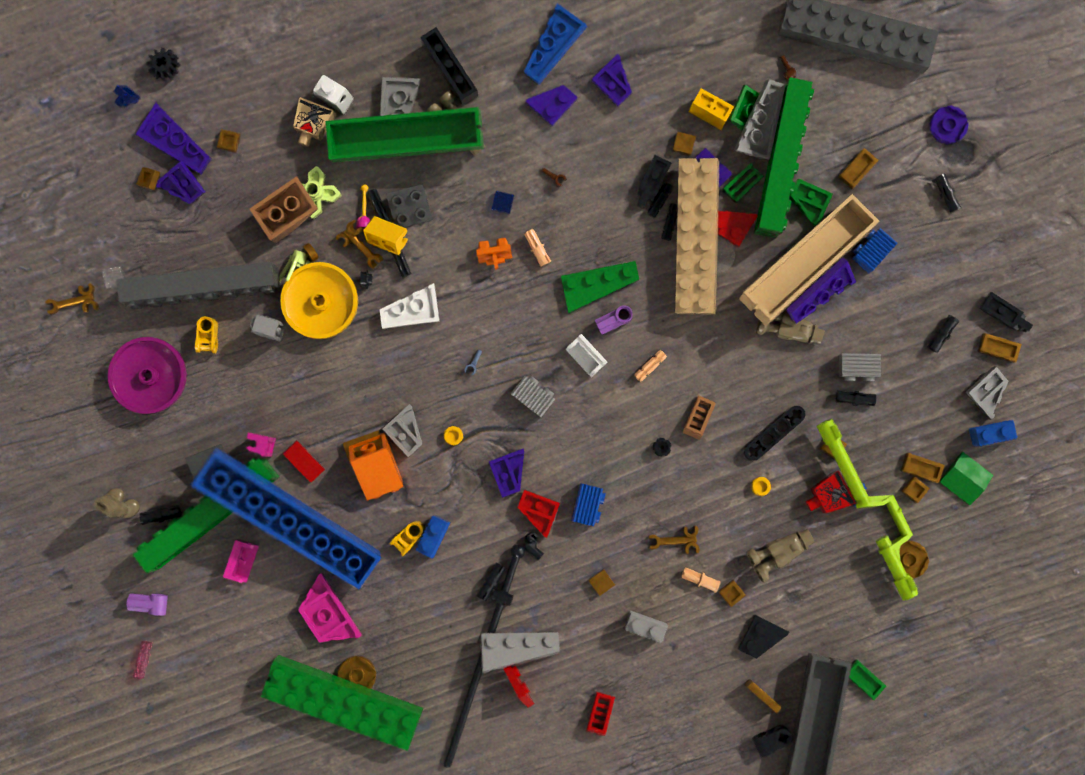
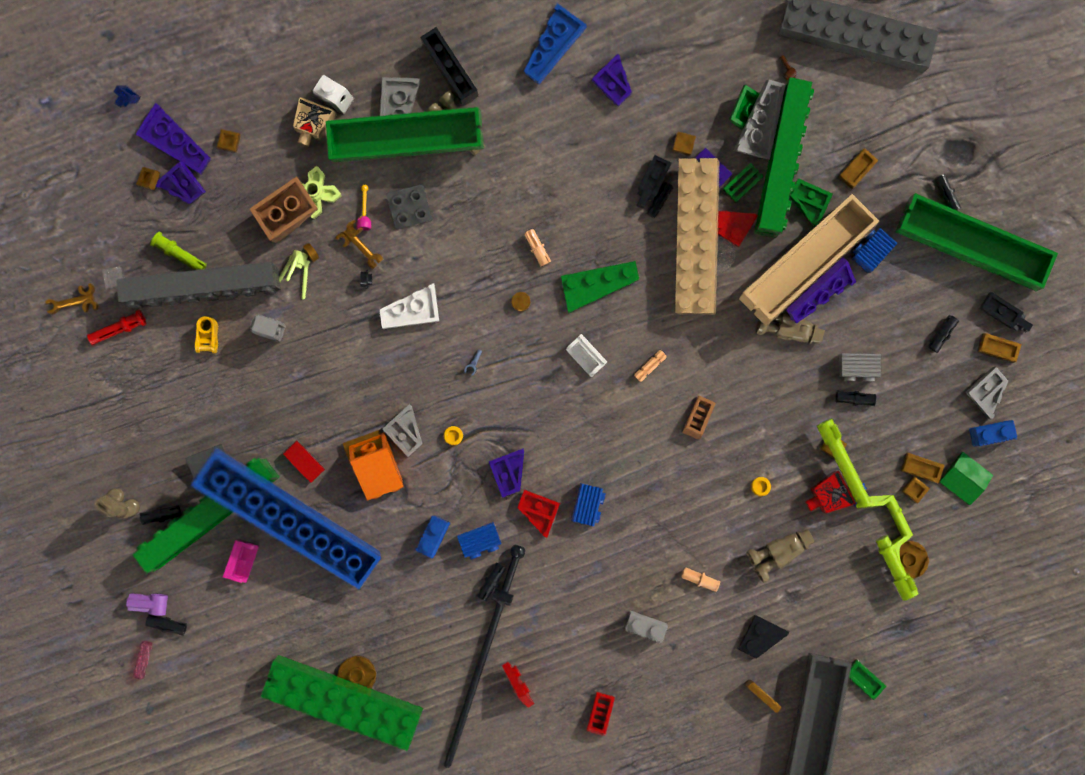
magenta dish [108,337,187,414] -> none
black gear [146,48,180,81] -> none
dark pink hinge [246,433,276,457] -> none
yellow dish [280,262,358,339] -> none
dark pink wing [298,573,362,642] -> none
yellow hinge [363,216,408,255] -> none
black axle [367,189,411,277] -> none
yellow piece [389,521,425,557] -> none
orange hips [476,238,512,270] -> none
light grey wing [481,632,560,674] -> none
clear blue tile [492,191,514,214] -> none
light grey brick [511,375,555,418] -> none
black arm [524,532,544,561] -> none
dark purple wing [525,85,578,127] -> none
reddish brown hand [541,167,567,187] -> none
pearl gold tile [588,569,615,596] -> none
medium lavender piece [595,305,633,335] -> none
pearl gold bar [649,526,700,554] -> none
black plate [652,438,671,457] -> none
black axle [661,204,678,241] -> none
yellow hinge [688,88,734,130] -> none
pearl gold tile [718,580,746,607] -> none
black beam [744,406,806,461] -> none
black piece [752,725,792,757] -> none
dark purple tile [929,105,969,144] -> none
none -> red pin [87,309,147,346]
none -> black pin [145,614,187,636]
none -> lime pin [150,231,207,270]
none -> blue brick [457,522,502,560]
none -> pearl gold tile [511,292,531,312]
none -> green piece [895,193,1058,291]

